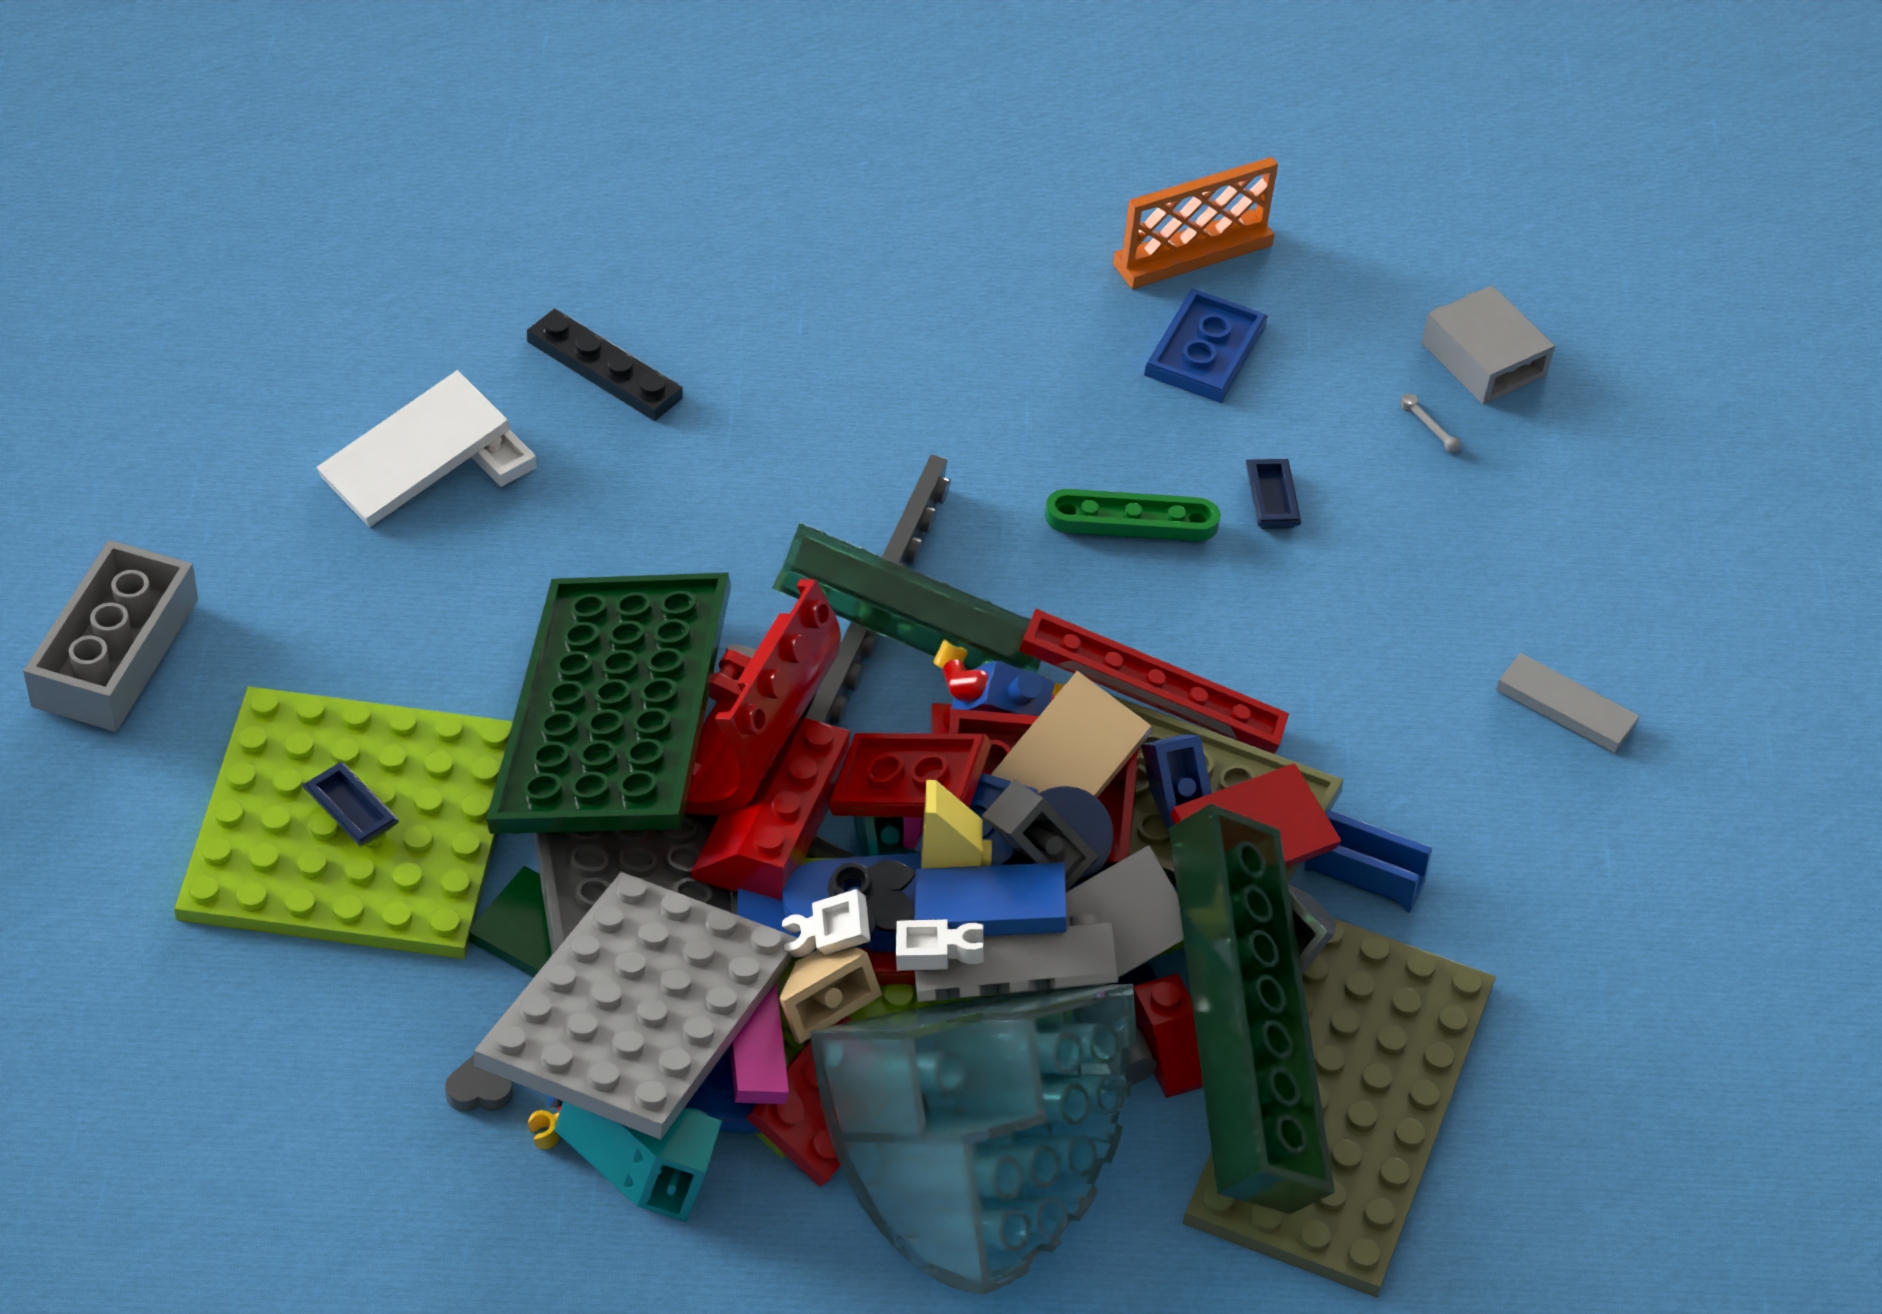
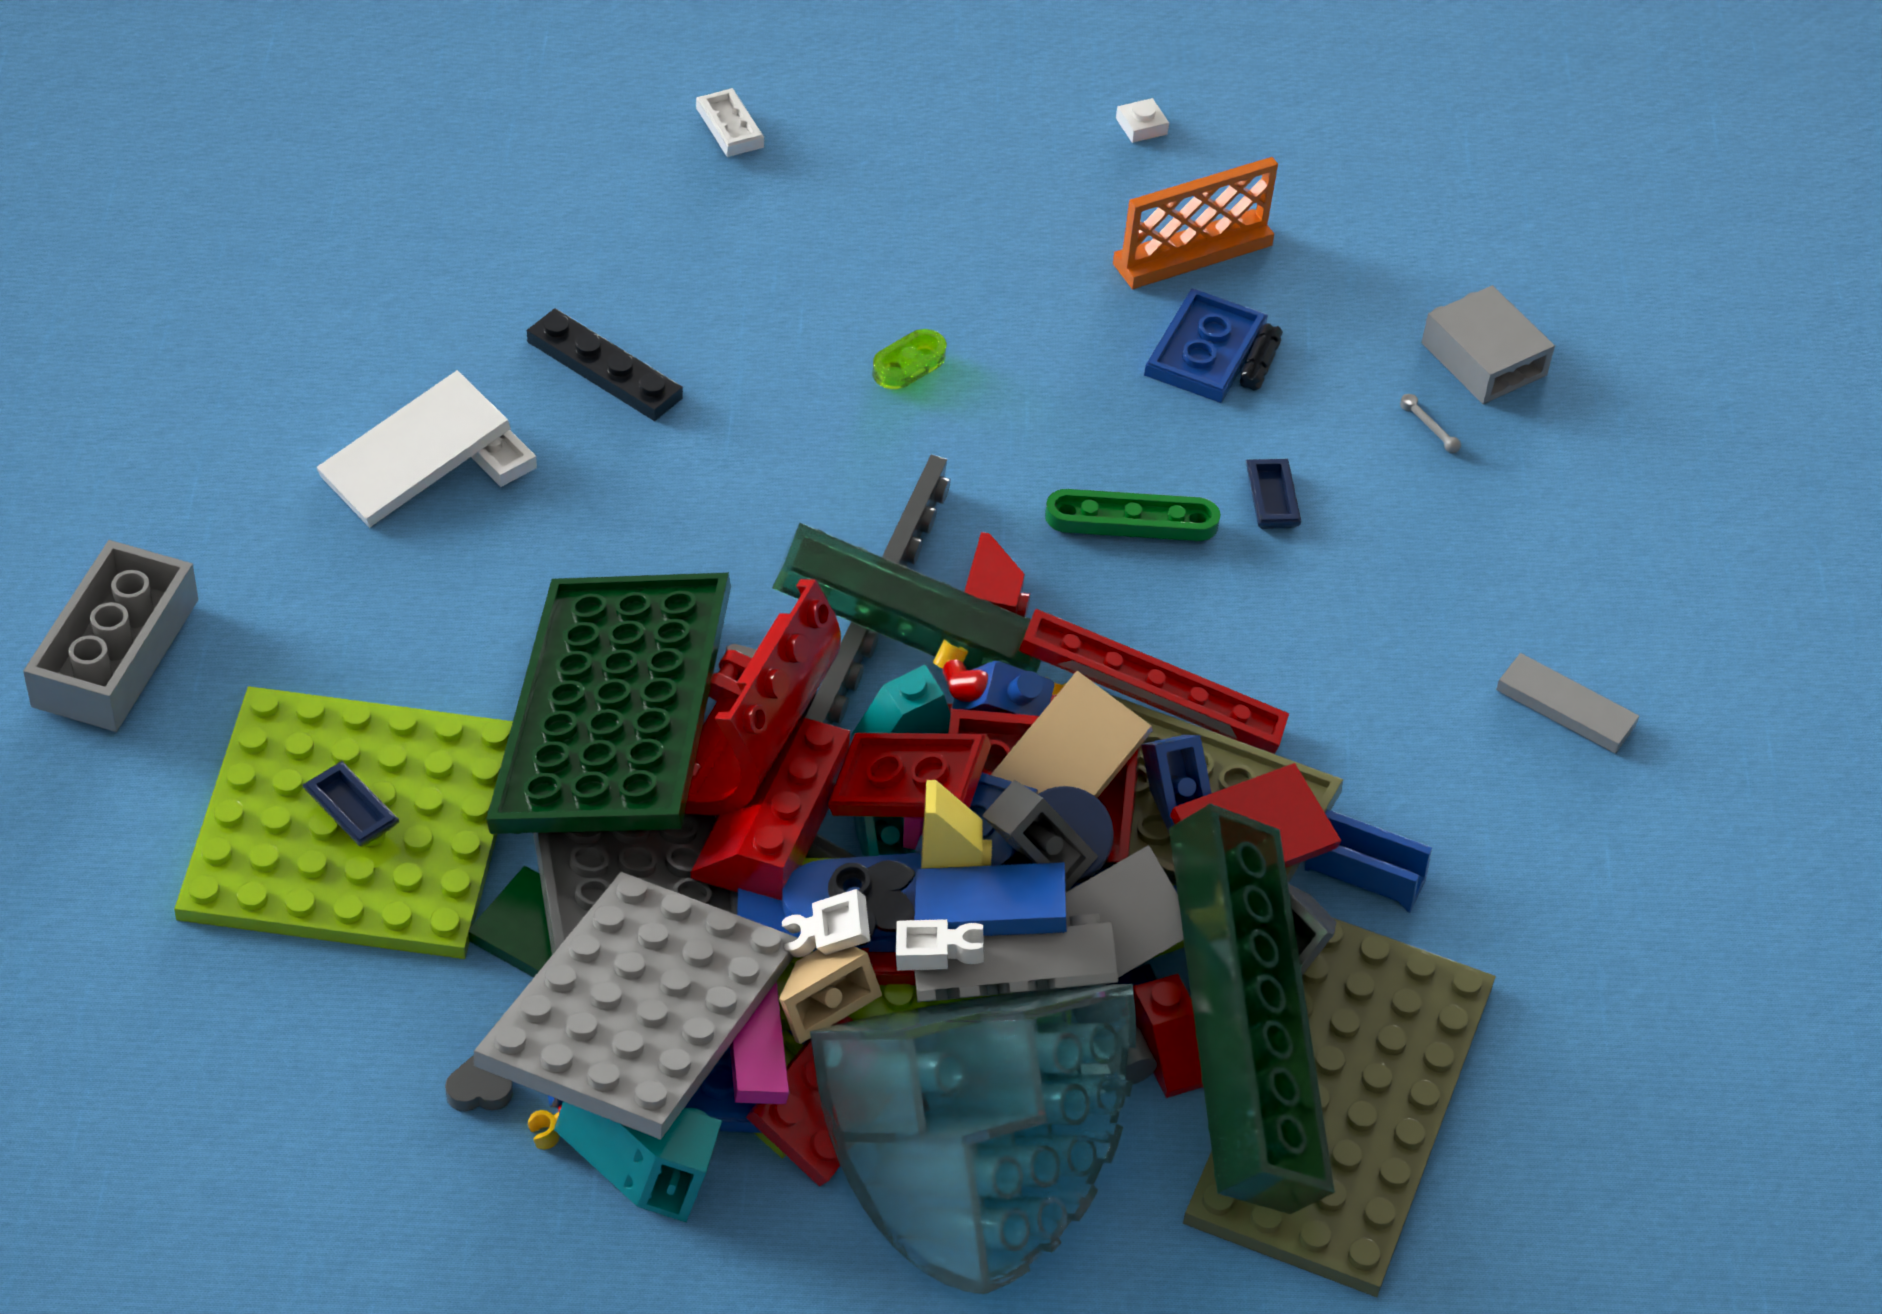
none -> white plate [696,88,764,157]
none -> teal slope [852,665,951,737]
none -> clear neon green plate [872,329,947,389]
none -> red slope [960,532,1030,636]
none -> white plate [1116,98,1169,143]
none -> black axle [1240,323,1283,391]

